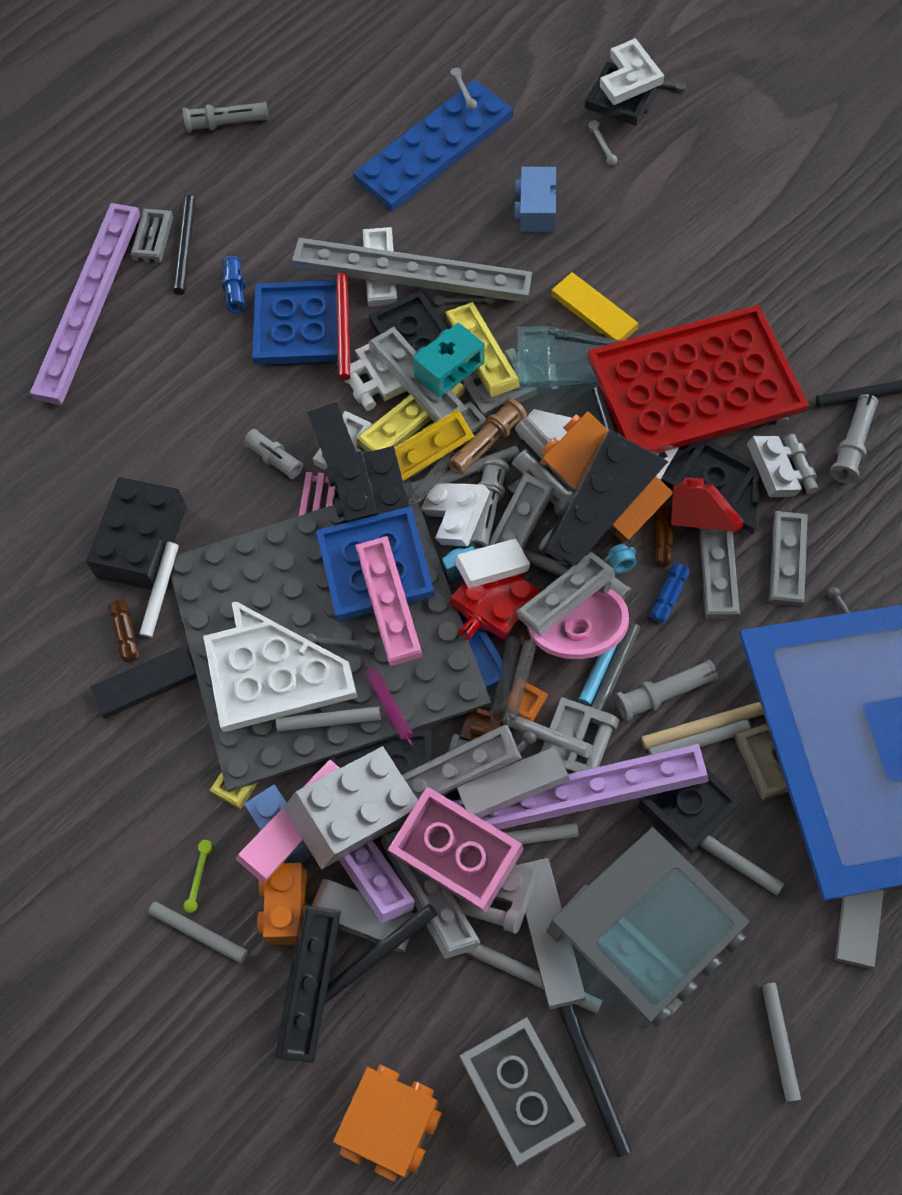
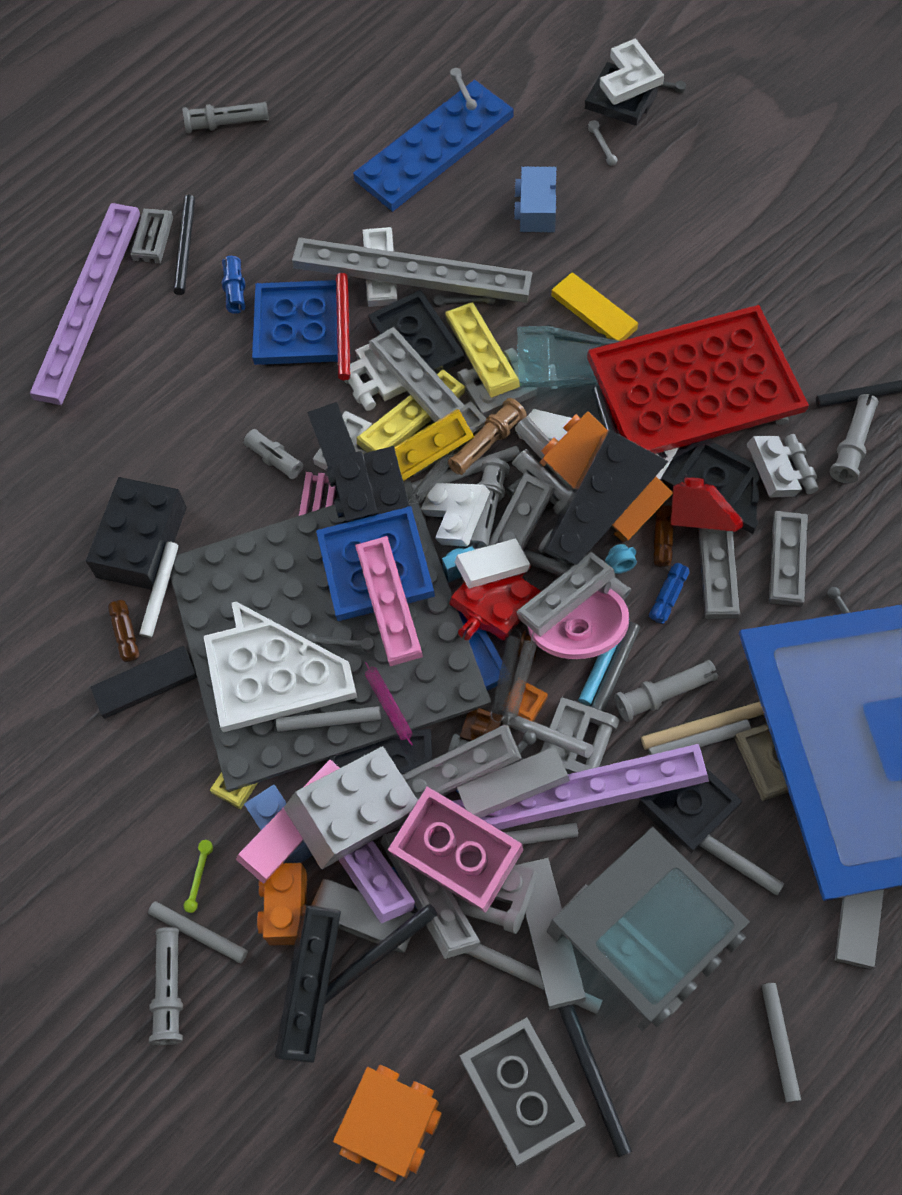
teal brick [413,322,485,398] -> none
none -> light grey pin [149,927,183,1045]

